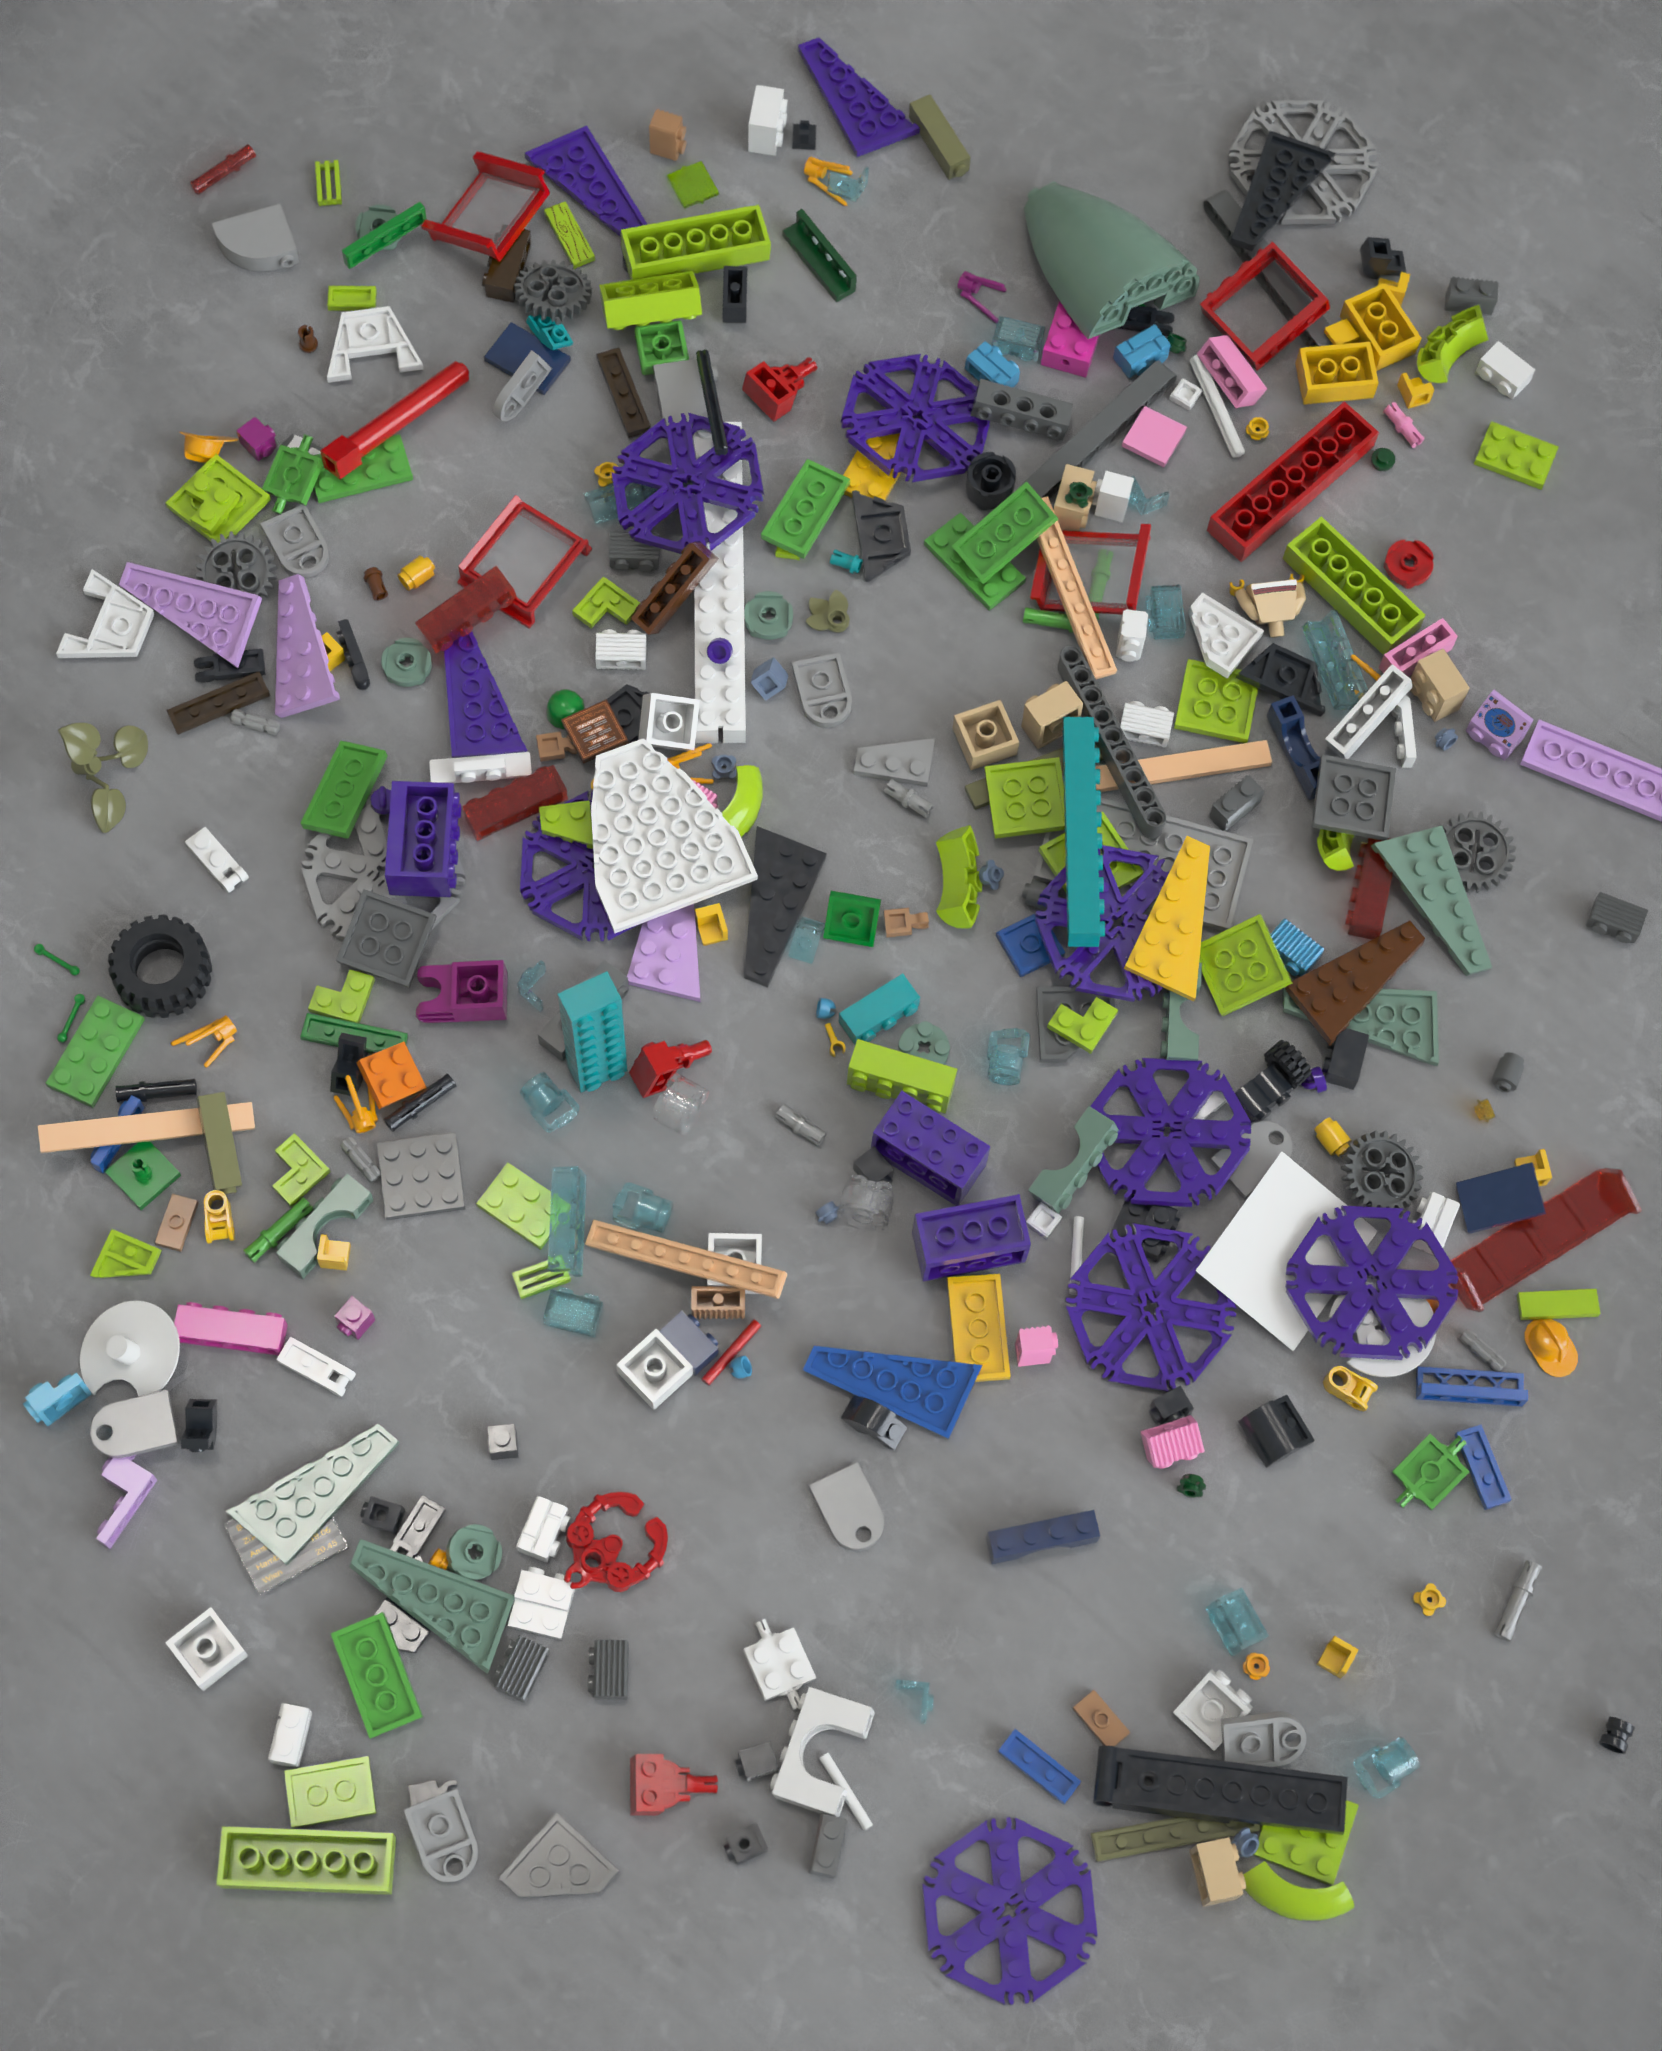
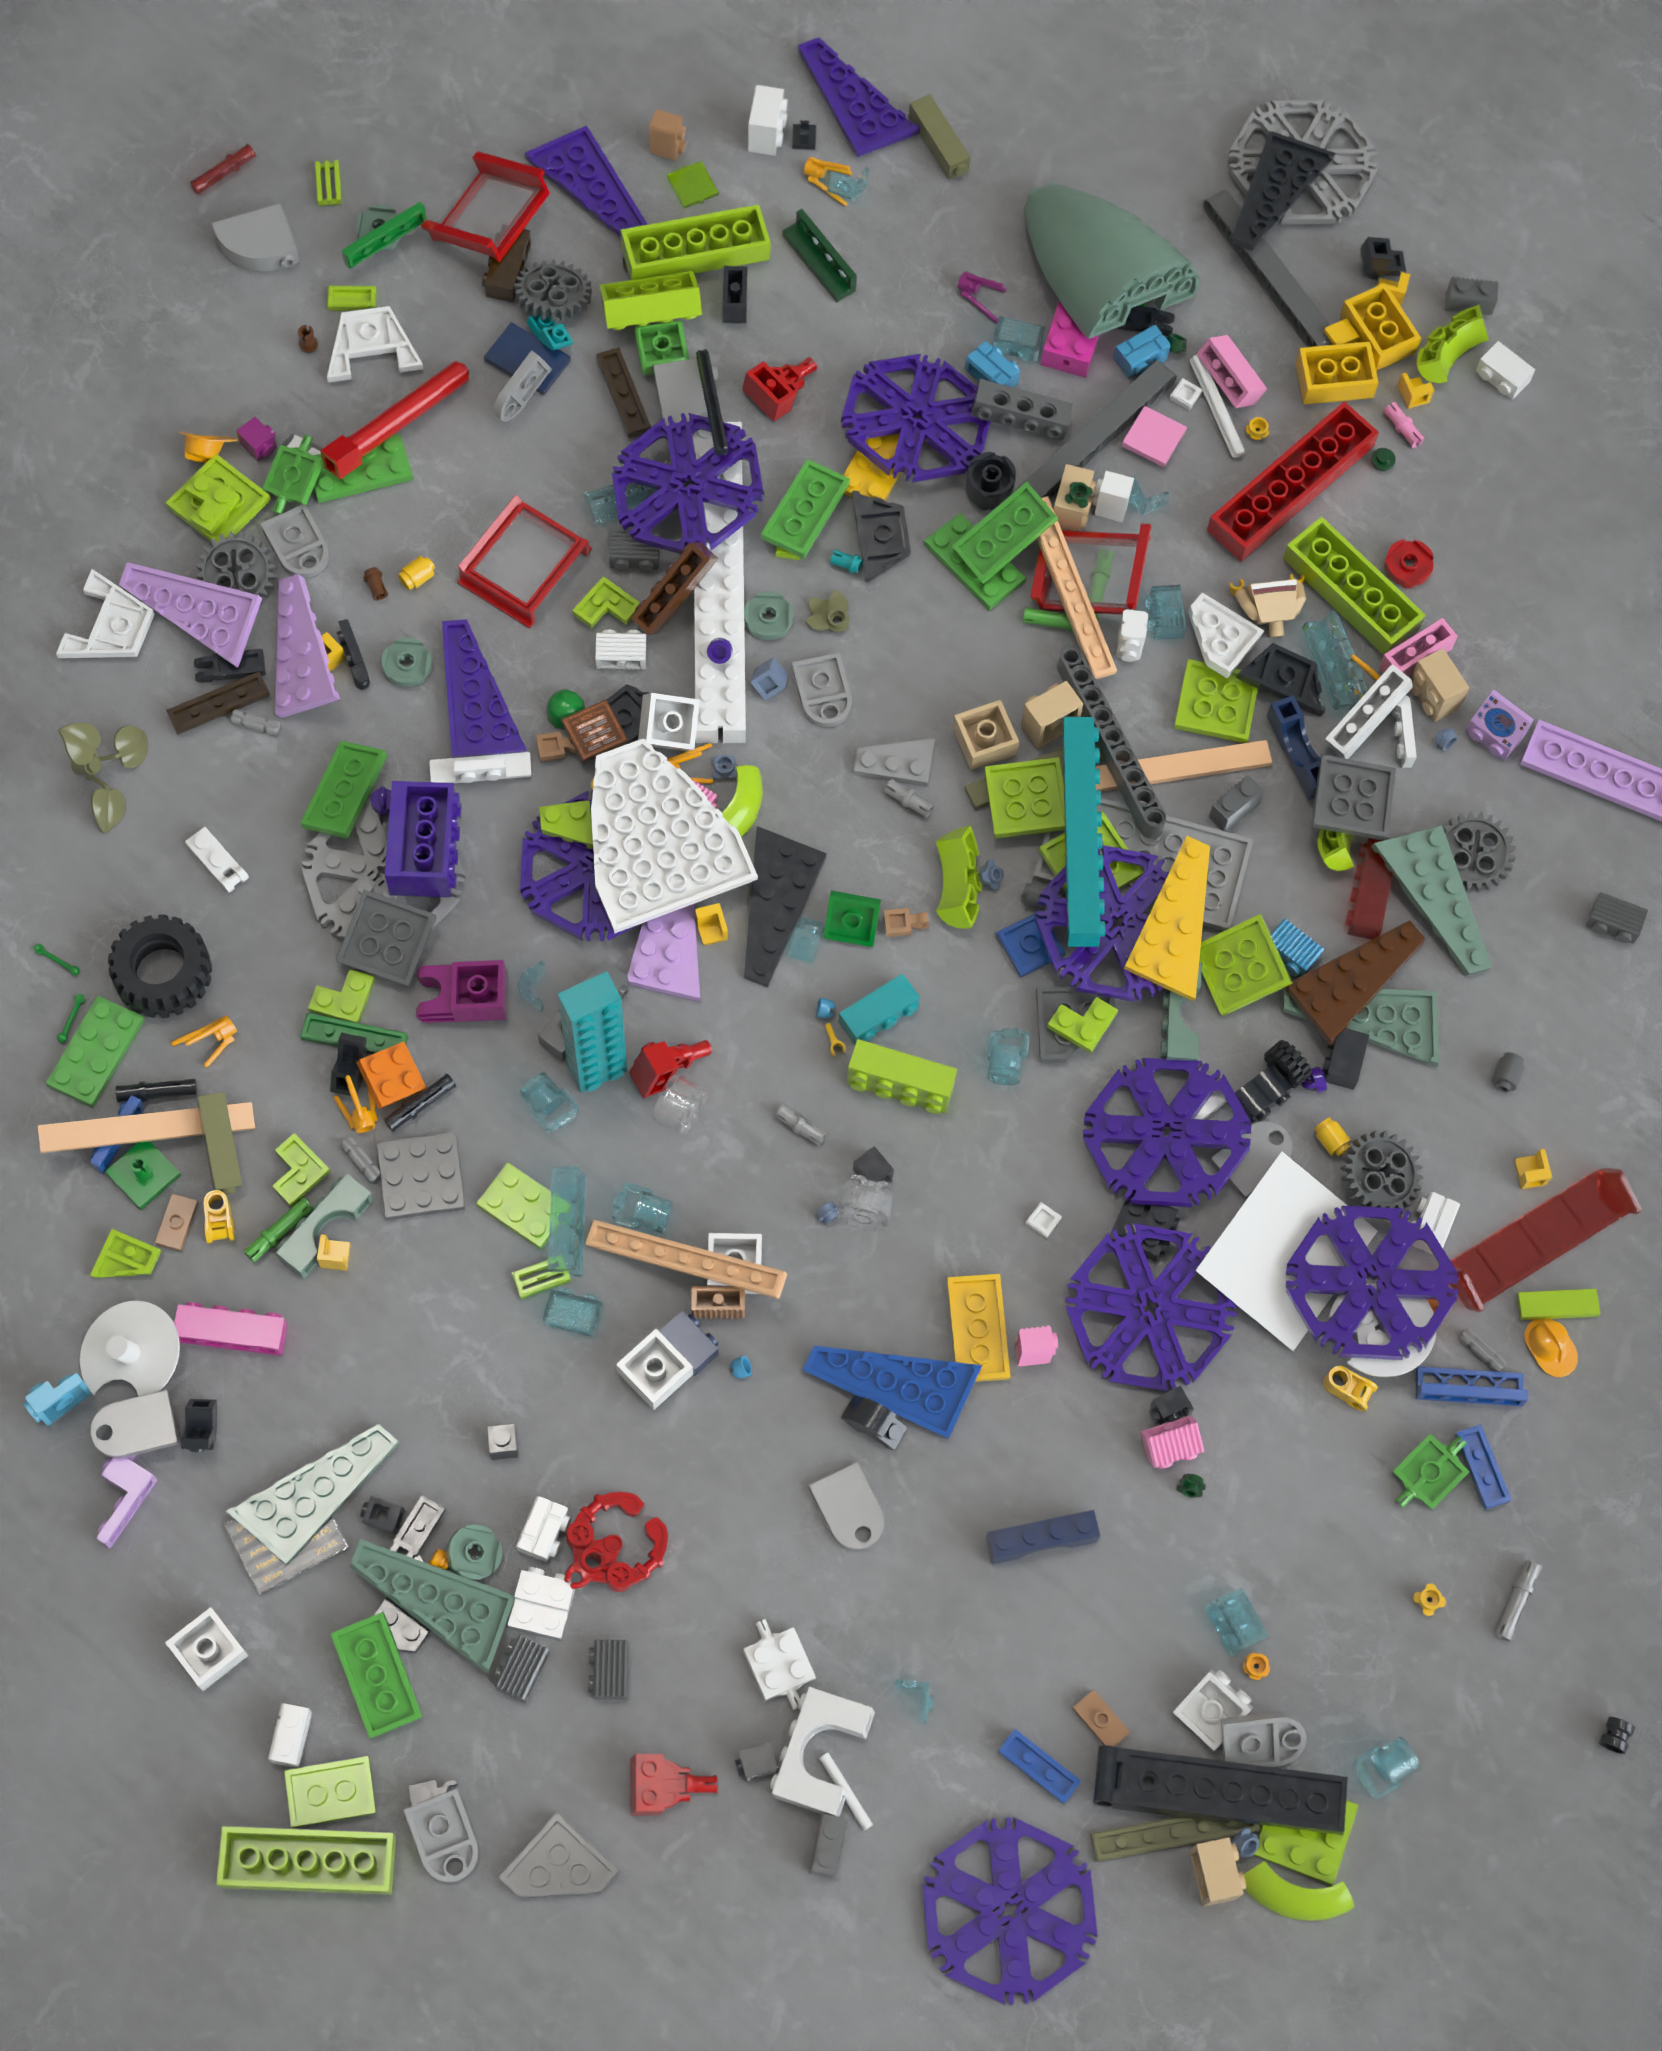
white plate [276,1337,356,1397] -> none
brick [334,1296,375,1340] -> none
clear red brick [415,566,517,653] -> none
clear red brick [462,765,568,841] -> none
lime tile [544,201,595,269] -> none
yellow plate [594,462,618,487] -> none
red bar [701,1319,761,1386] -> none
black brick [723,1822,768,1866] -> none
dark purple brick [871,1091,991,1206] -> none
sand green plate [898,1021,950,1065] -> none
dark purple brick [912,1194,1031,1282] -> none
sand green arch [1028,1106,1119,1214] -> none
white bar [1069,1216,1084,1295] -> none
white brick [1120,701,1174,748] -> none
red window [1200,241,1330,371] -> none
black brick [1238,1395,1315,1468] -> none
yellow panel [1316,1636,1359,1679] -> none
dark blue tile [1456,1162,1546,1234] -> none
lime plate [1474,421,1559,490] -> none
clear yellow plate [1474,1098,1495,1123] -> none

